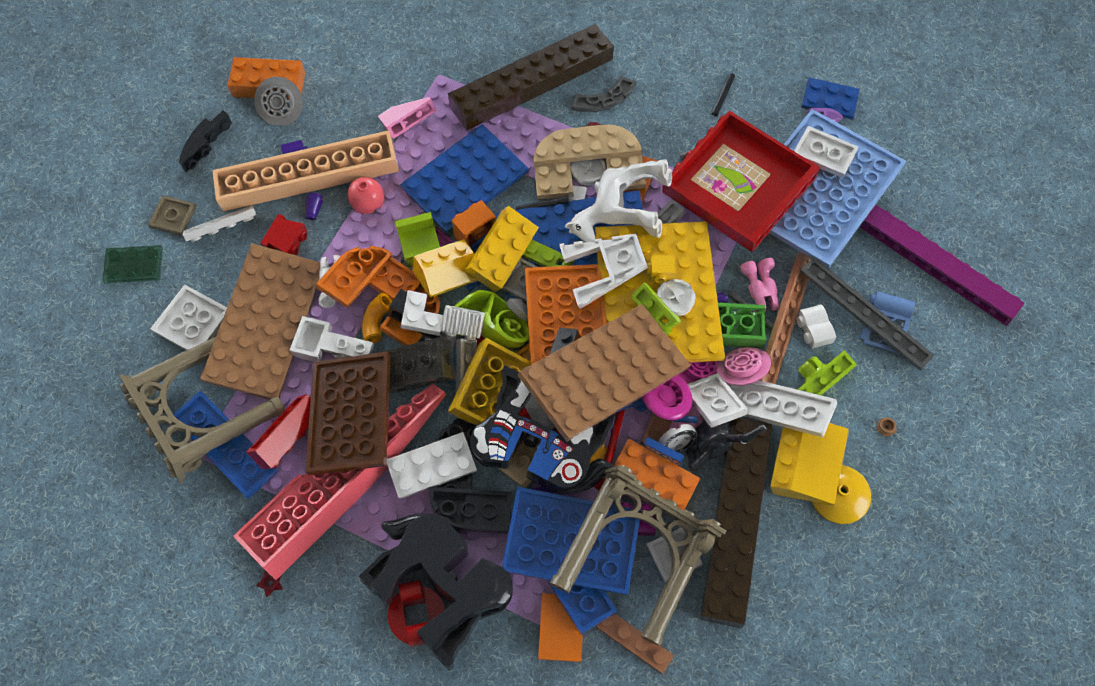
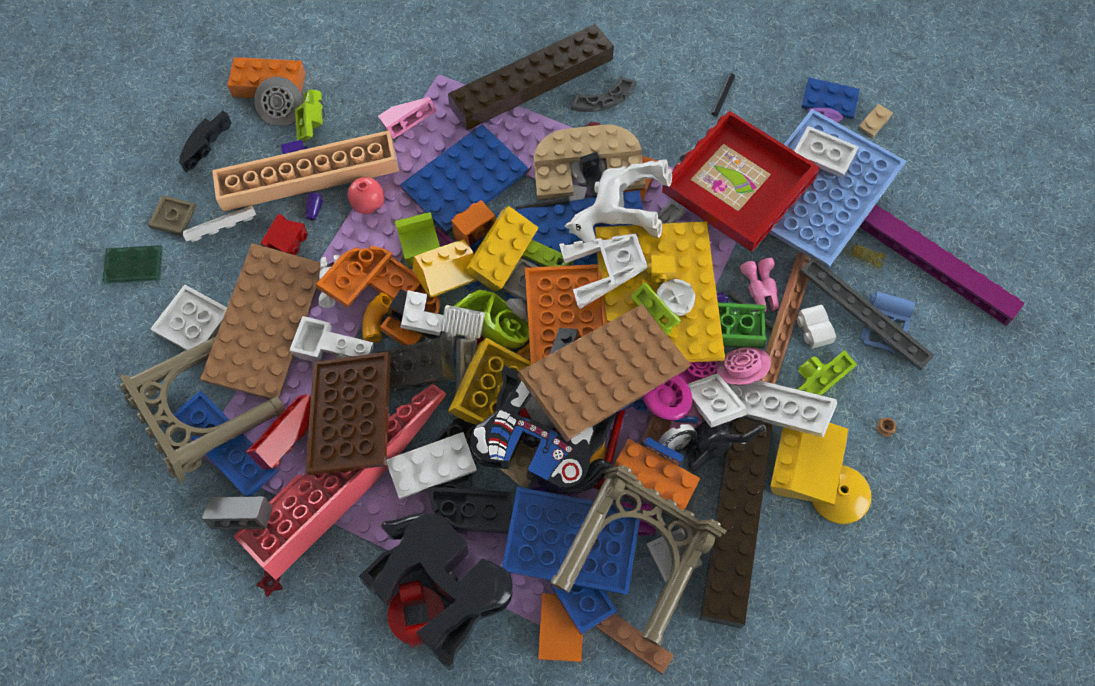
none -> dark grey brick [202,496,273,529]
none -> lime plate [295,90,325,143]
none -> black bracket [579,151,603,198]
none -> clear yellow bar [851,244,886,268]
none -> tan plate [858,104,893,138]

